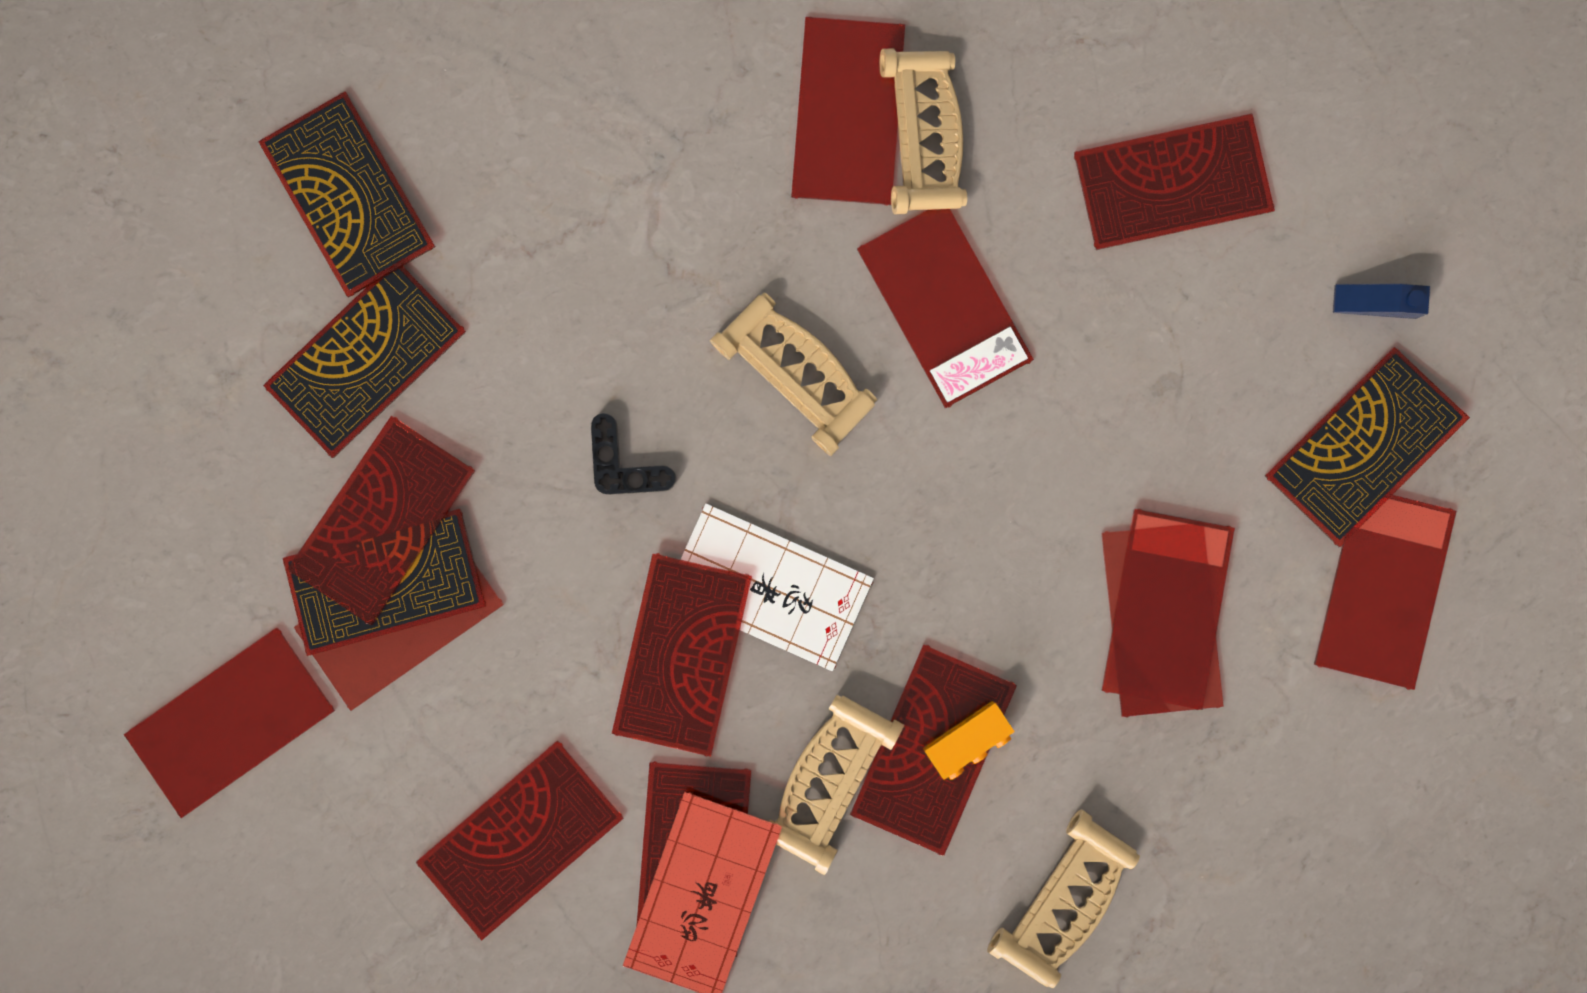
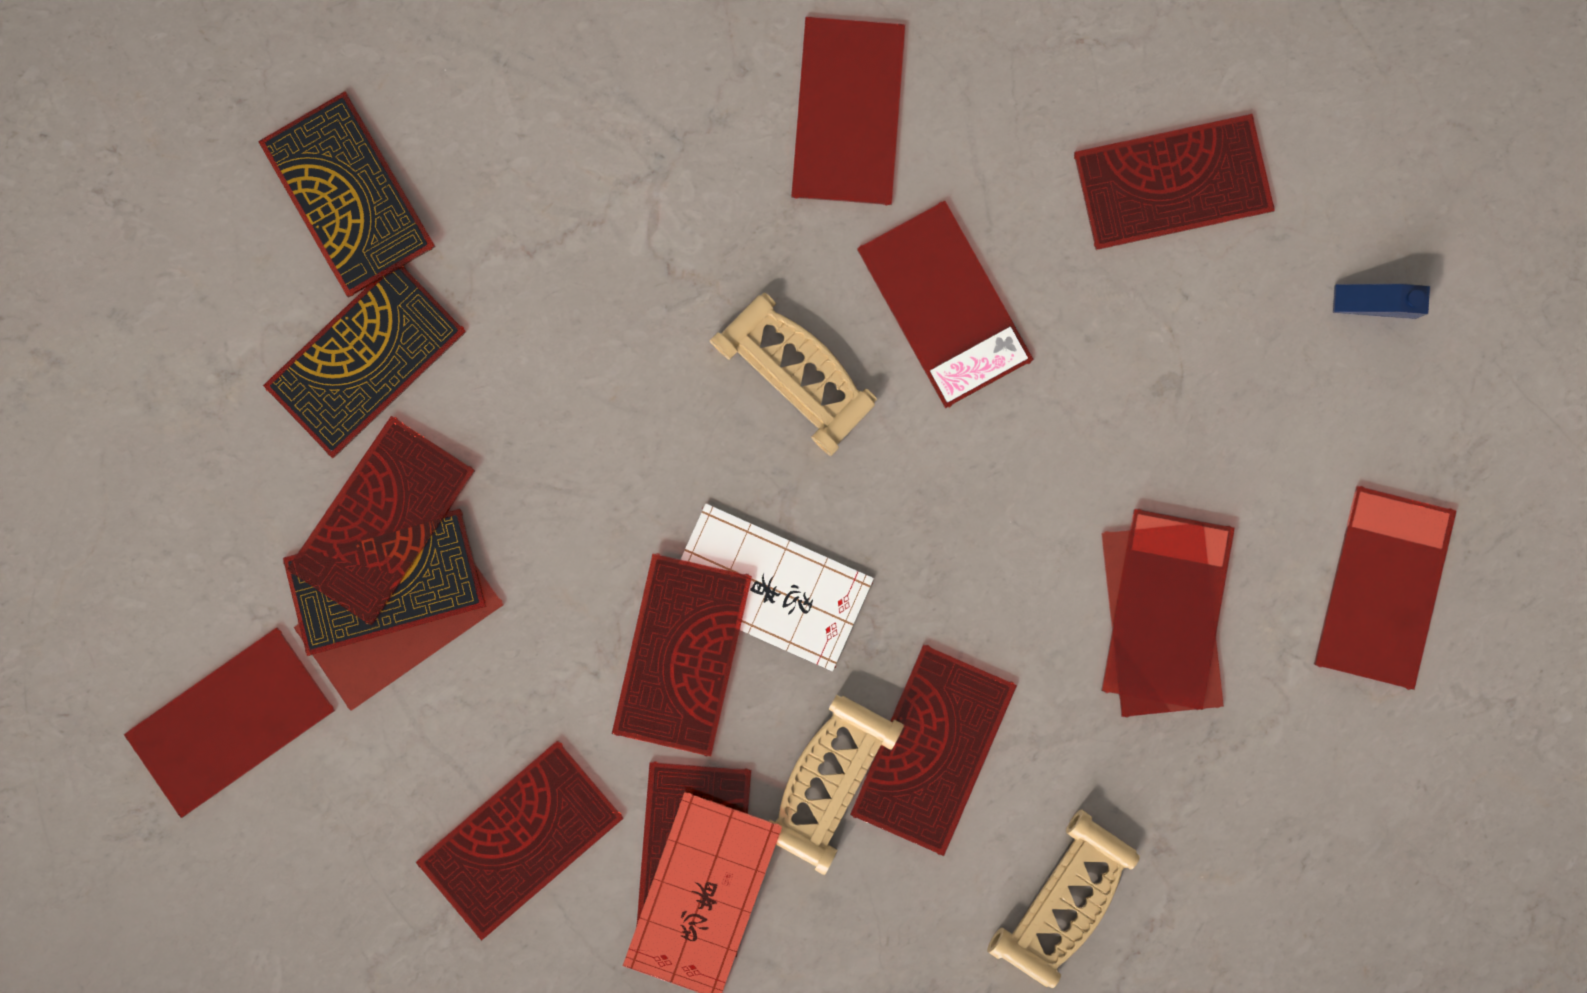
black beam [591,413,676,495] -> none
tan piece [880,48,967,214] -> none
light orange brick [923,701,1015,780] -> none
black piece [1265,347,1470,547] -> none

